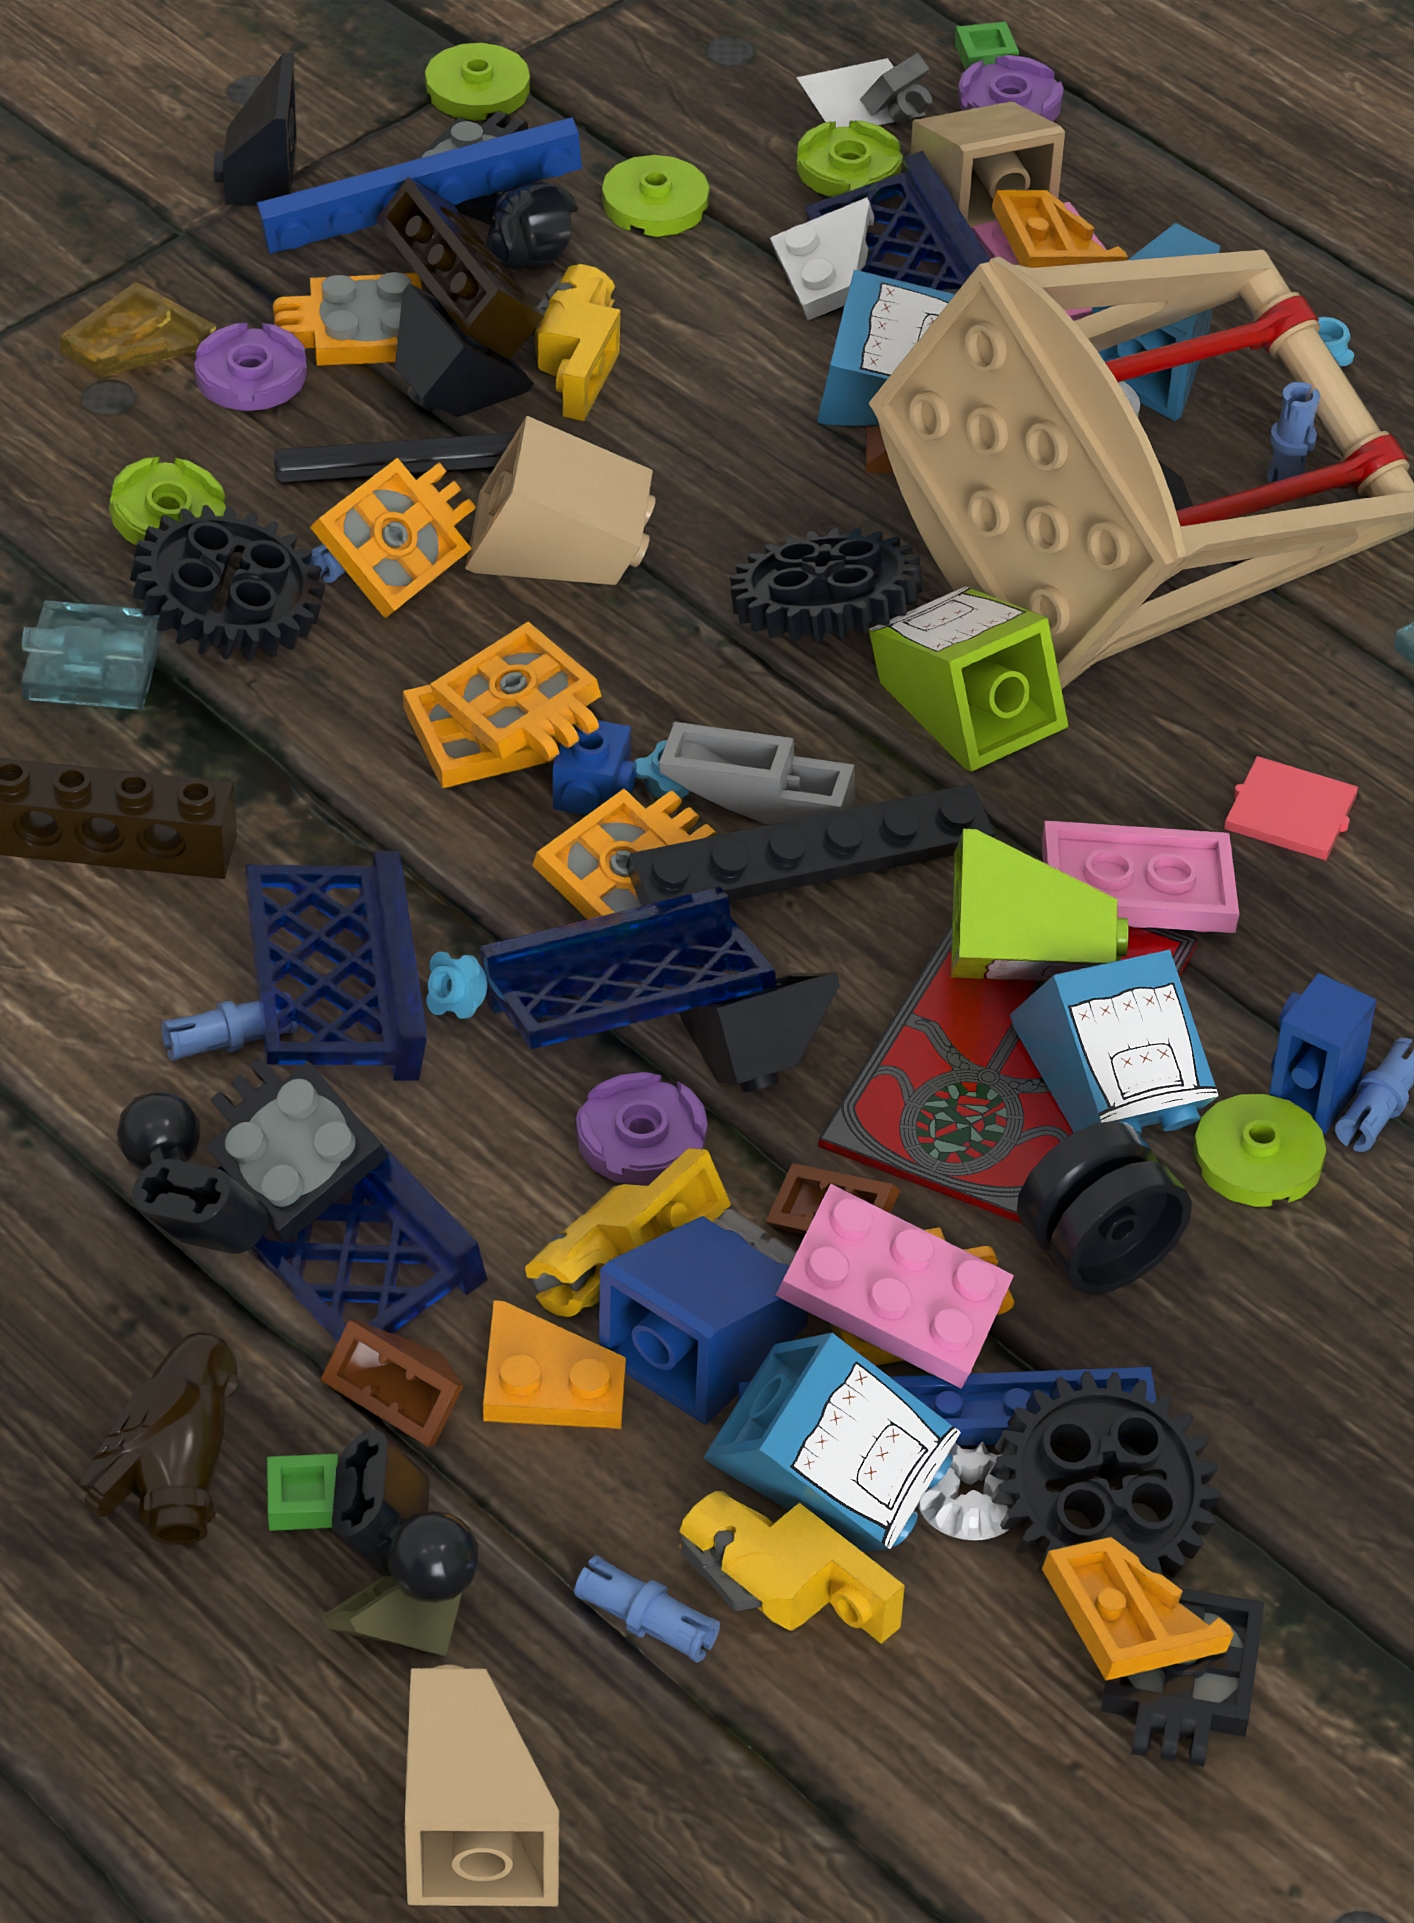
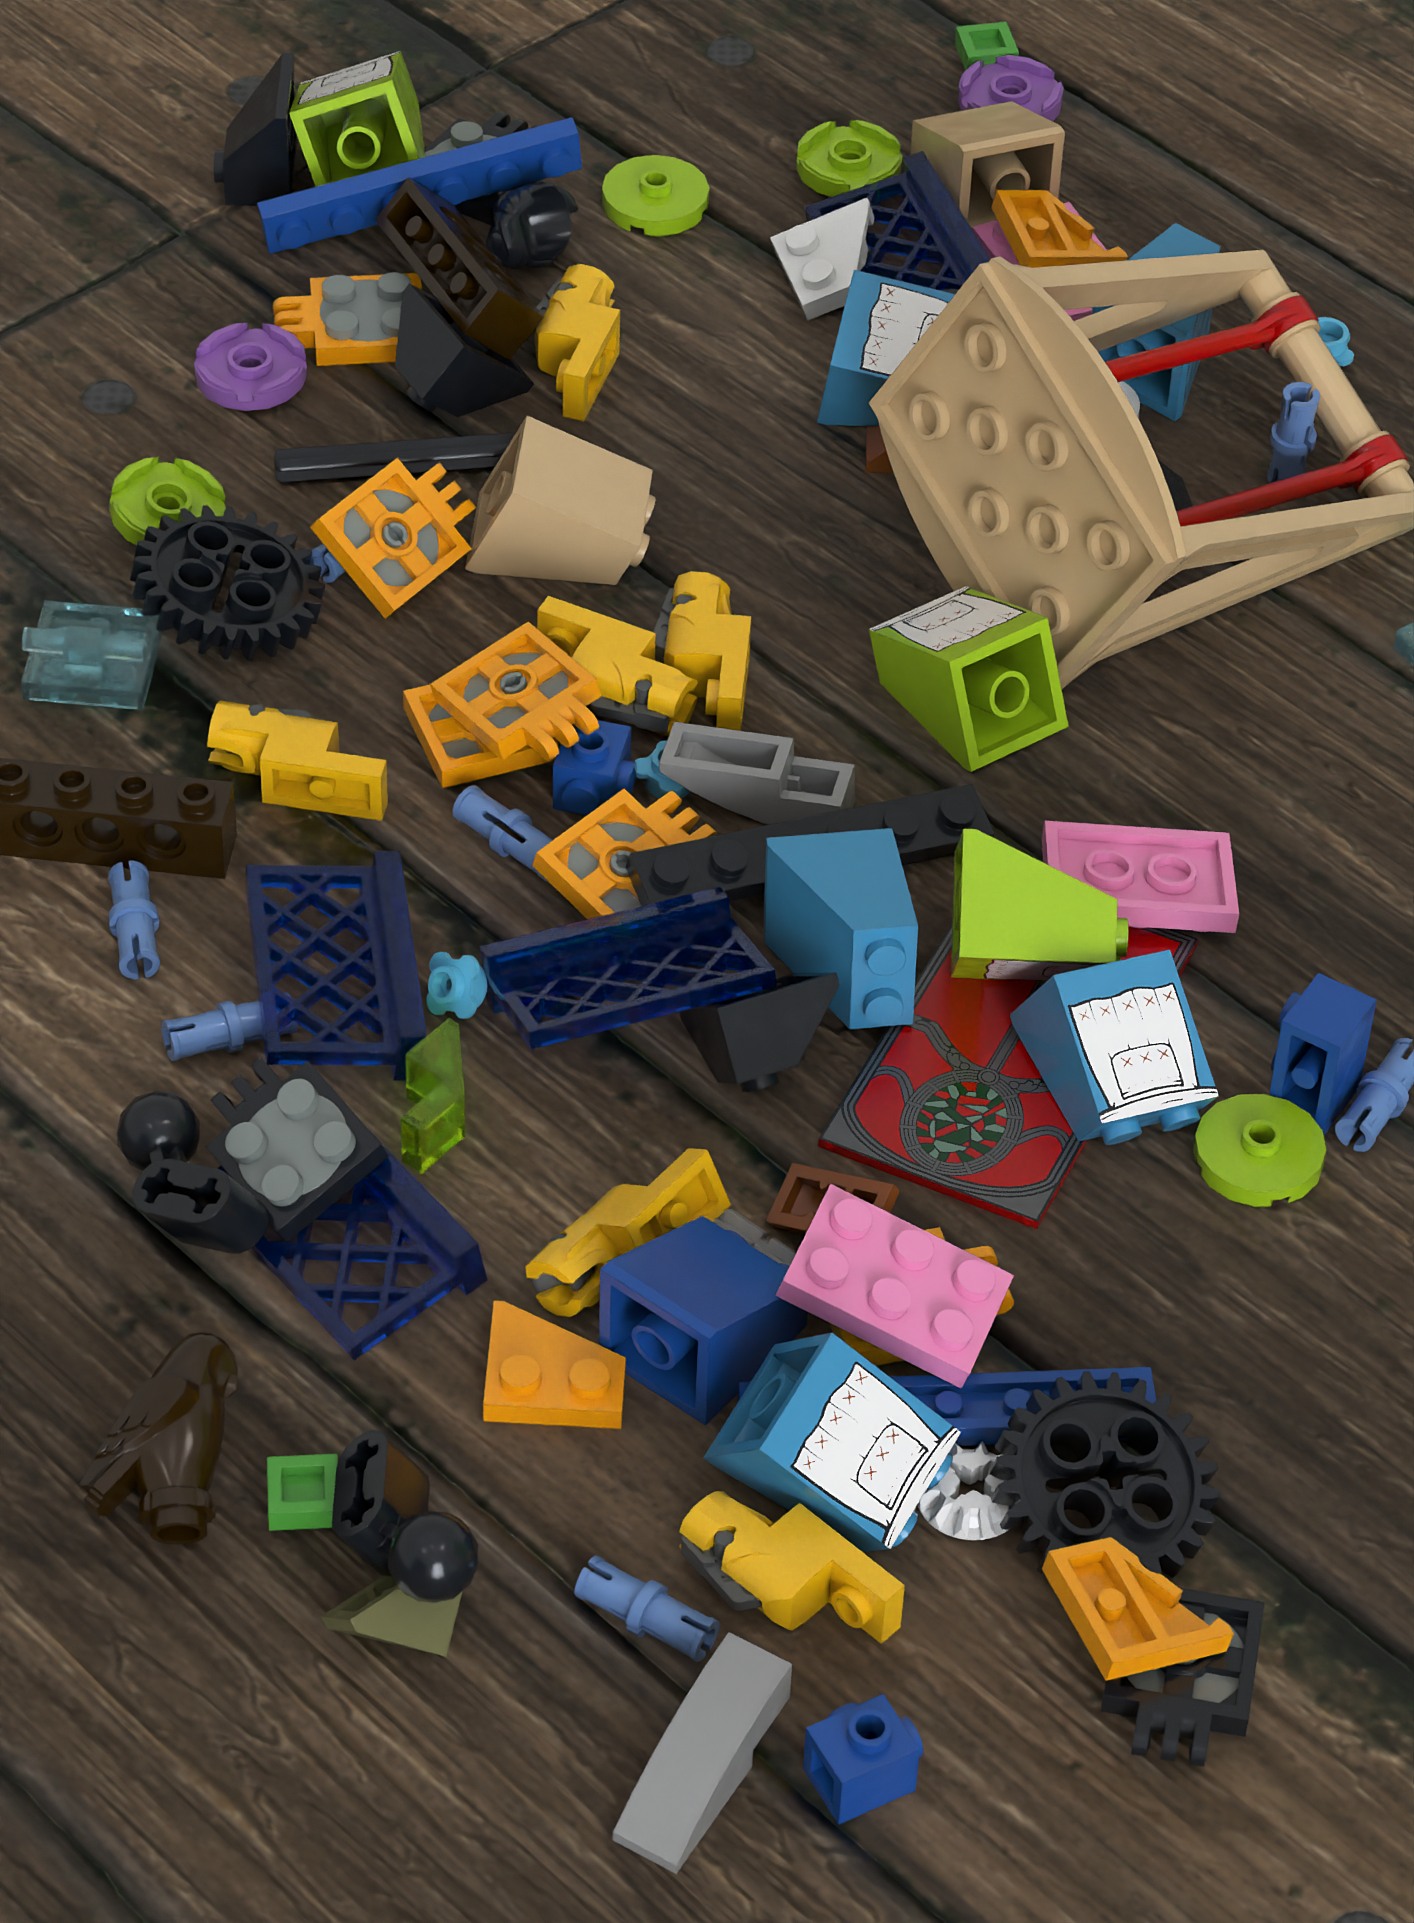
clear yellow wing [59,282,216,377] -> none
dark orange slope [320,1319,464,1447] -> none
tan slope [405,1665,559,1906] -> none
lime plate [425,43,530,121] -> none
medium lavender plate [576,1072,708,1186] -> none
black gear [730,528,923,642] -> none
white sticker [797,58,926,127] -> none
flat silver tile [859,53,933,126] -> none
black wheel [1016,1121,1192,1294] -> none
coral piece [1224,756,1358,861] -> none
none -> medium blue pin [108,861,160,980]
none -> yellow plate [207,700,388,821]
none -> lime slope [289,51,426,187]
none -> clear neon green slope [401,1018,465,1174]
none -> medium blue pin [452,785,553,881]
none -> yellow plate [537,596,698,737]
none -> light grey slope [613,1632,792,1874]
none -> yellow plate [653,571,751,731]
none -> dark azure slope [763,828,918,1029]
none -> blue brick [803,1694,923,1825]

